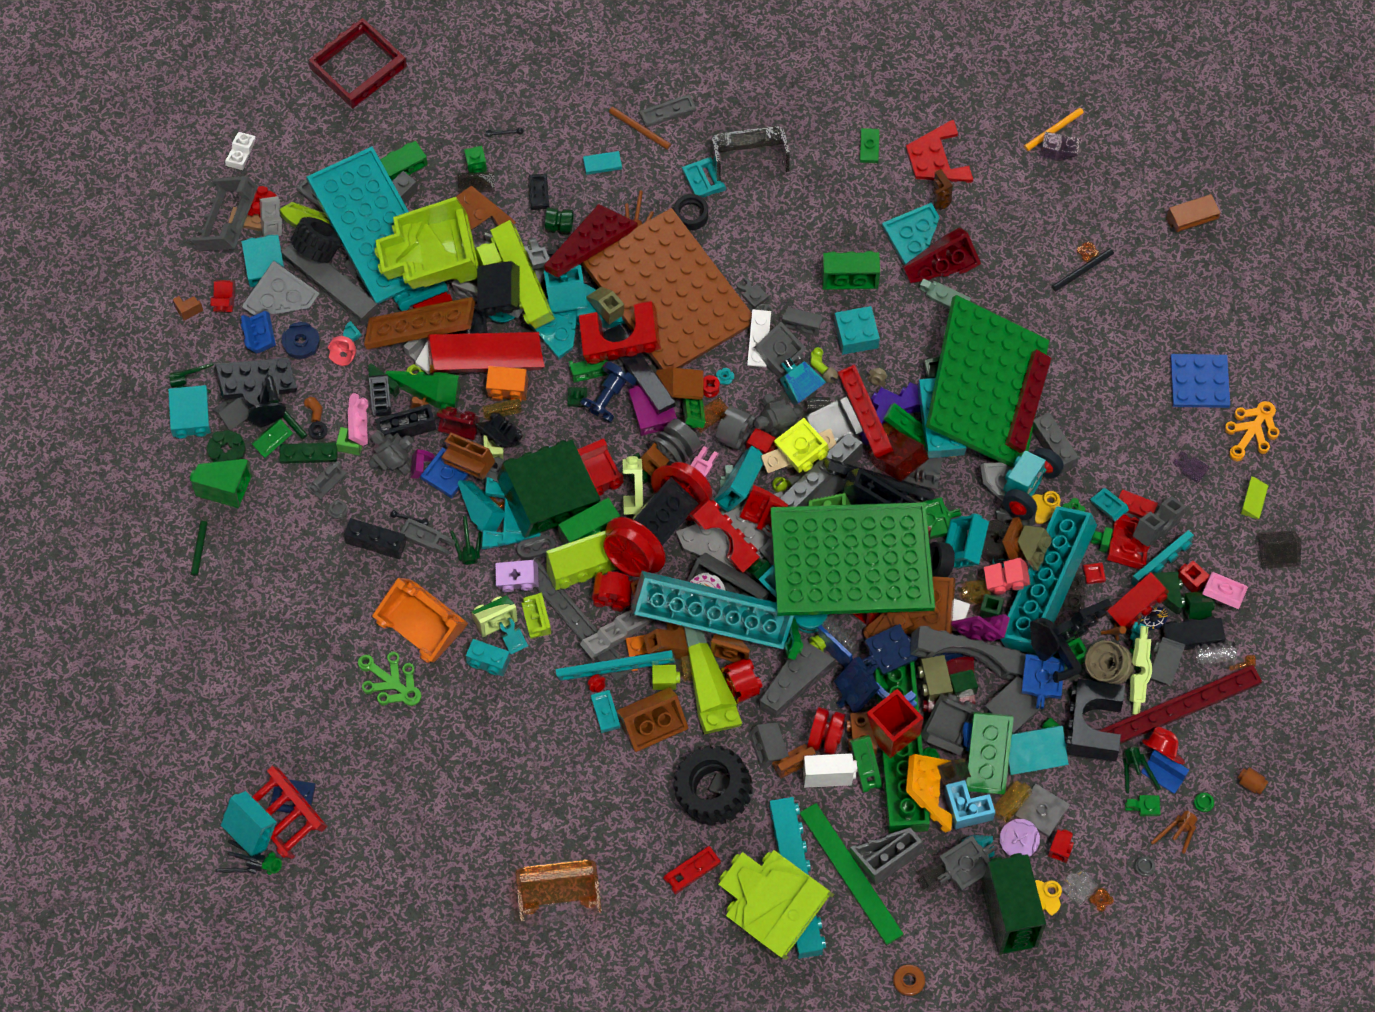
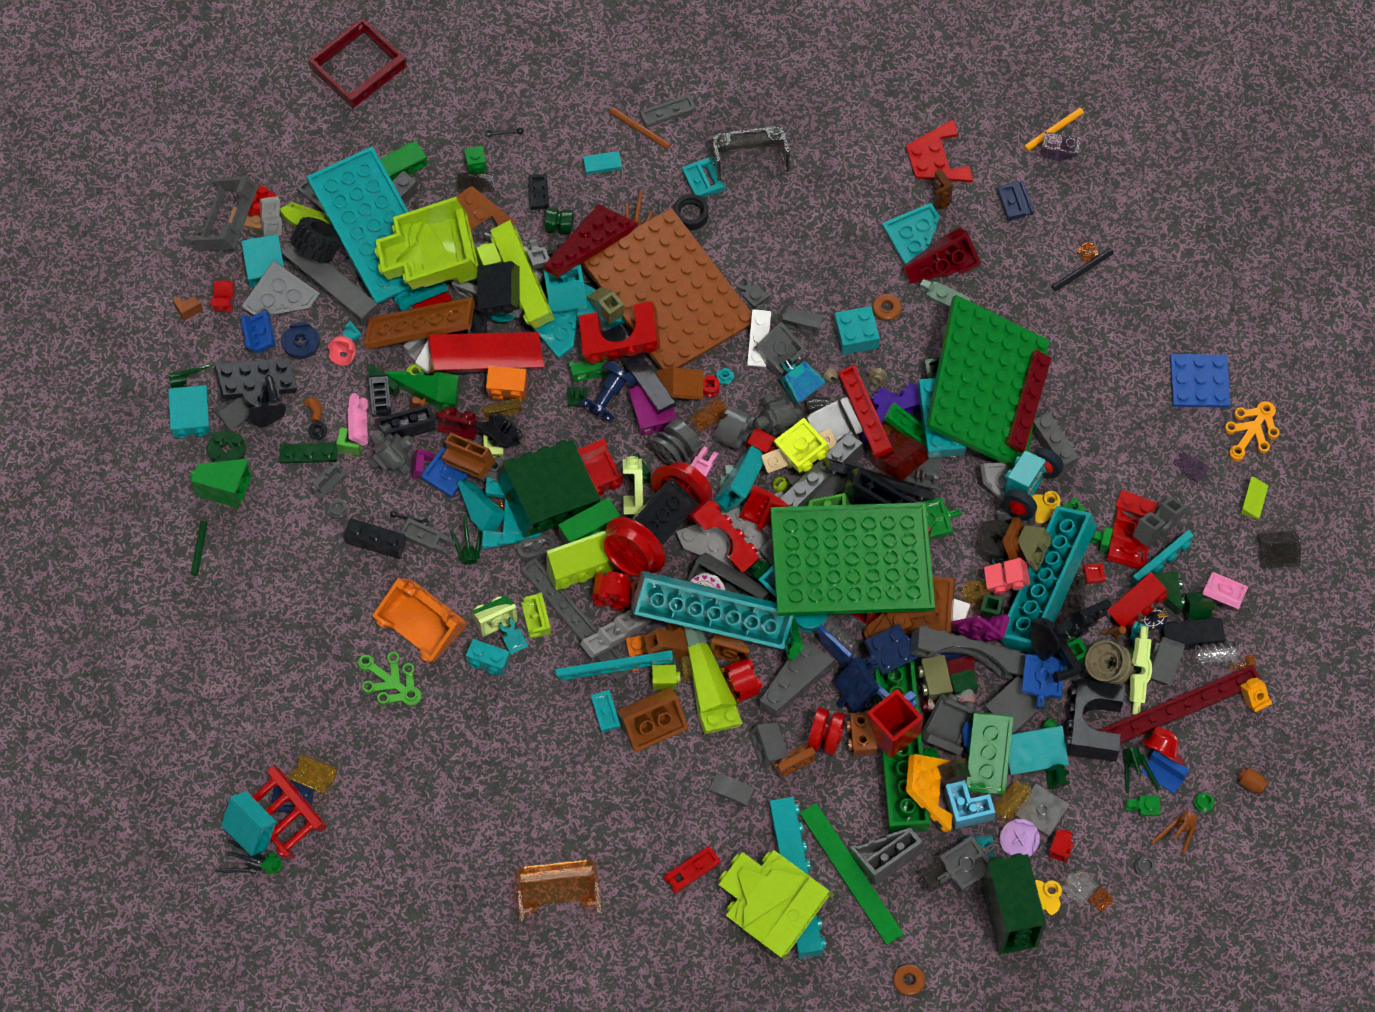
white slope [225,132,256,170] -> none
green plate [251,419,293,458] -> none
dark green bar [278,402,308,440] -> none
lavender brick [496,560,539,592] -> none
red plate [587,674,606,692] -> none
dark orange brick [640,443,670,477] -> none
black tyre [673,745,753,826] -> none
green plate [682,398,706,428] -> none
white brick [803,754,857,788] -> none
lime plate [809,635,826,652] -> none
lime arm [810,347,829,375] -> none
green brick [822,251,880,290] -> none
green plate [850,735,882,793] -> none
green plate [860,128,880,163] -> none
black tyre [929,542,955,577] -> none
teal window [945,513,989,569] -> none
teal plate [1090,488,1129,521] -> none
piece [1166,194,1221,232] -> none
red brick [1178,561,1210,592] -> none
none -> clear yellow bracket [288,754,338,793]
none -> dark orange piece [873,294,902,320]
none -> dark blue plate [997,180,1034,221]
none -> dark green tile [1046,764,1070,790]
none -> light orange brick [1240,677,1272,712]

